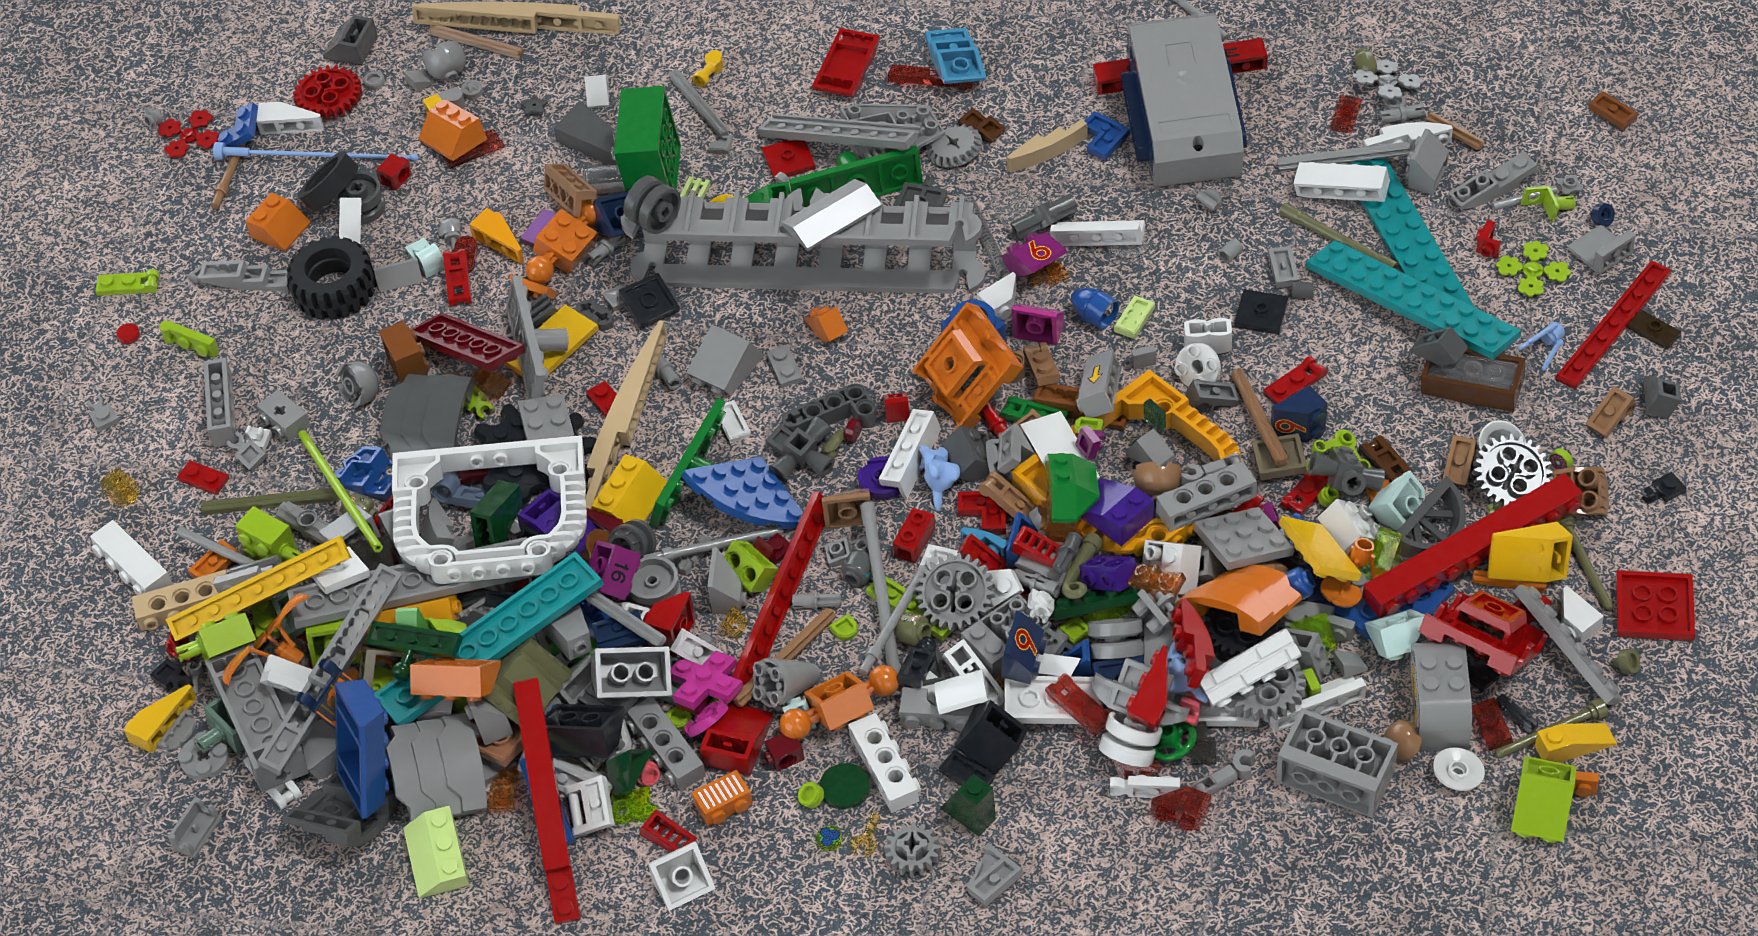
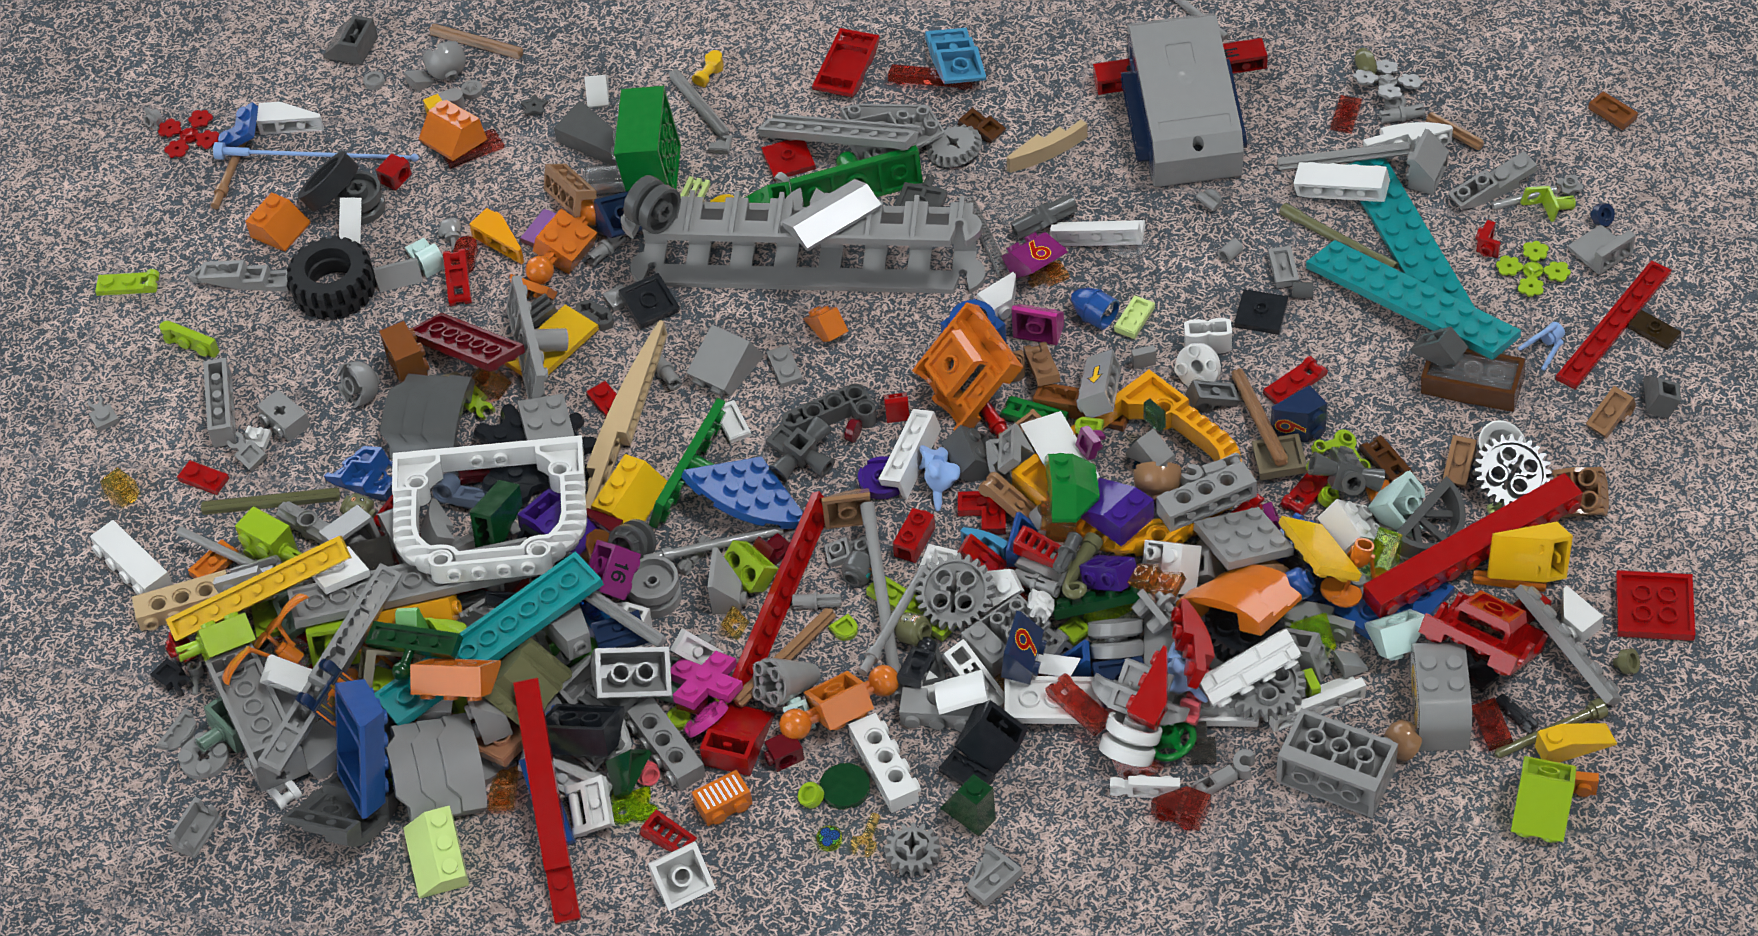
red tile [116,323,140,344] -> none
yellow slope [124,684,197,753] -> none
red gear [293,65,363,120] -> none
lime piece [298,430,383,552] -> none
tan slope [412,2,621,34] -> none
red slope [643,591,696,657] -> none
olive arm [822,429,845,458] -> none
blue plate [1084,111,1130,161] -> none
white dish [1433,748,1485,791] -> none
tile [1549,448,1573,469] -> none
olive piece [1557,513,1614,612] -> none
black plate [1642,472,1687,505] -> none

